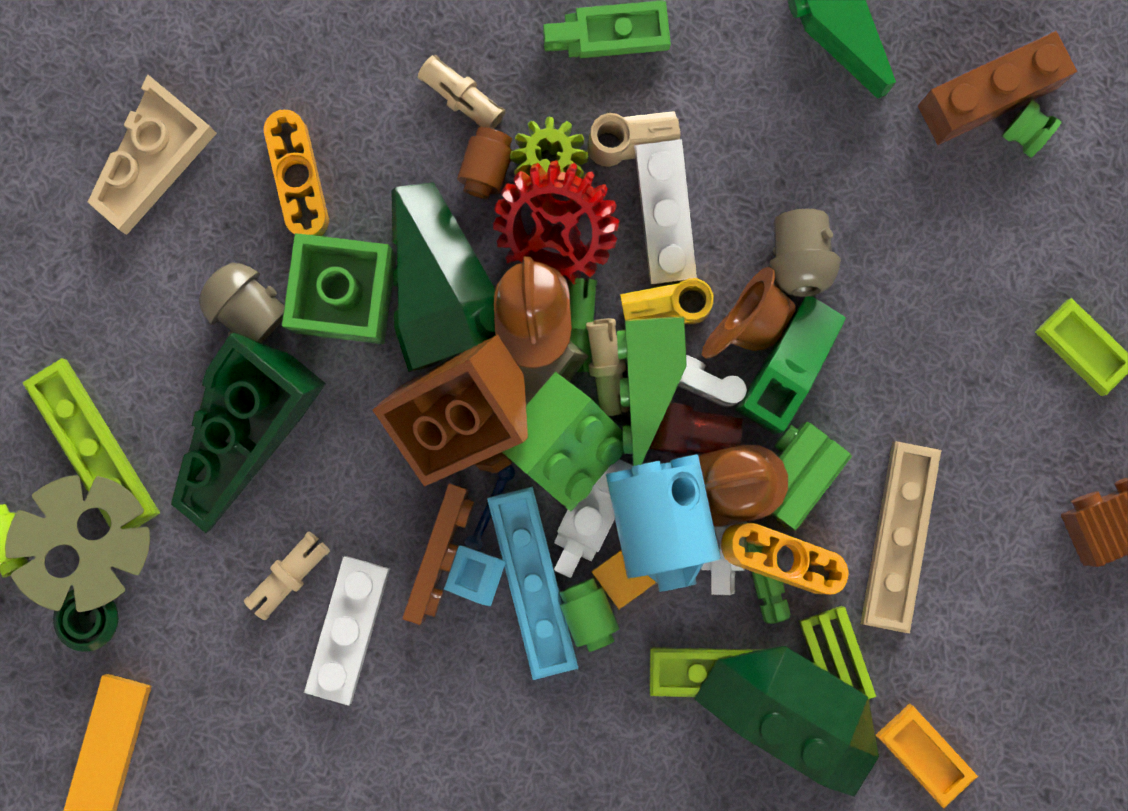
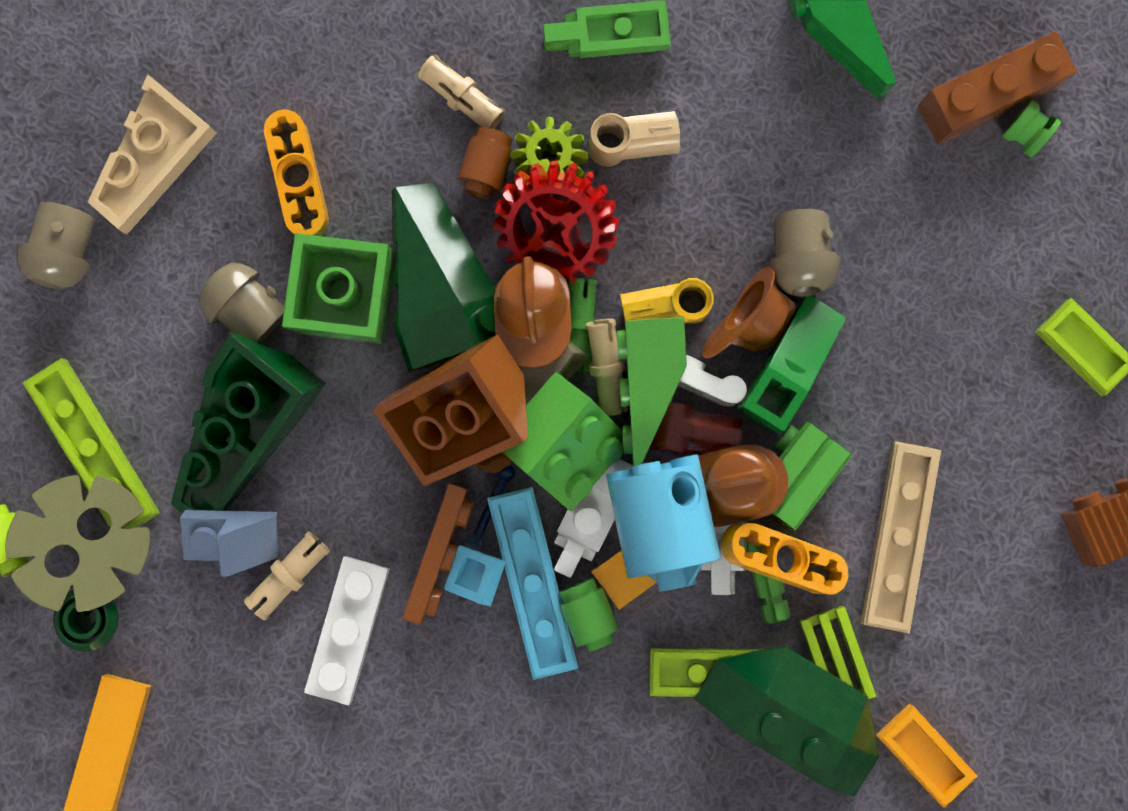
white plate [634,139,697,284] -> none
none -> dark tan piece [16,202,95,289]
none -> sand blue slope [180,510,280,577]

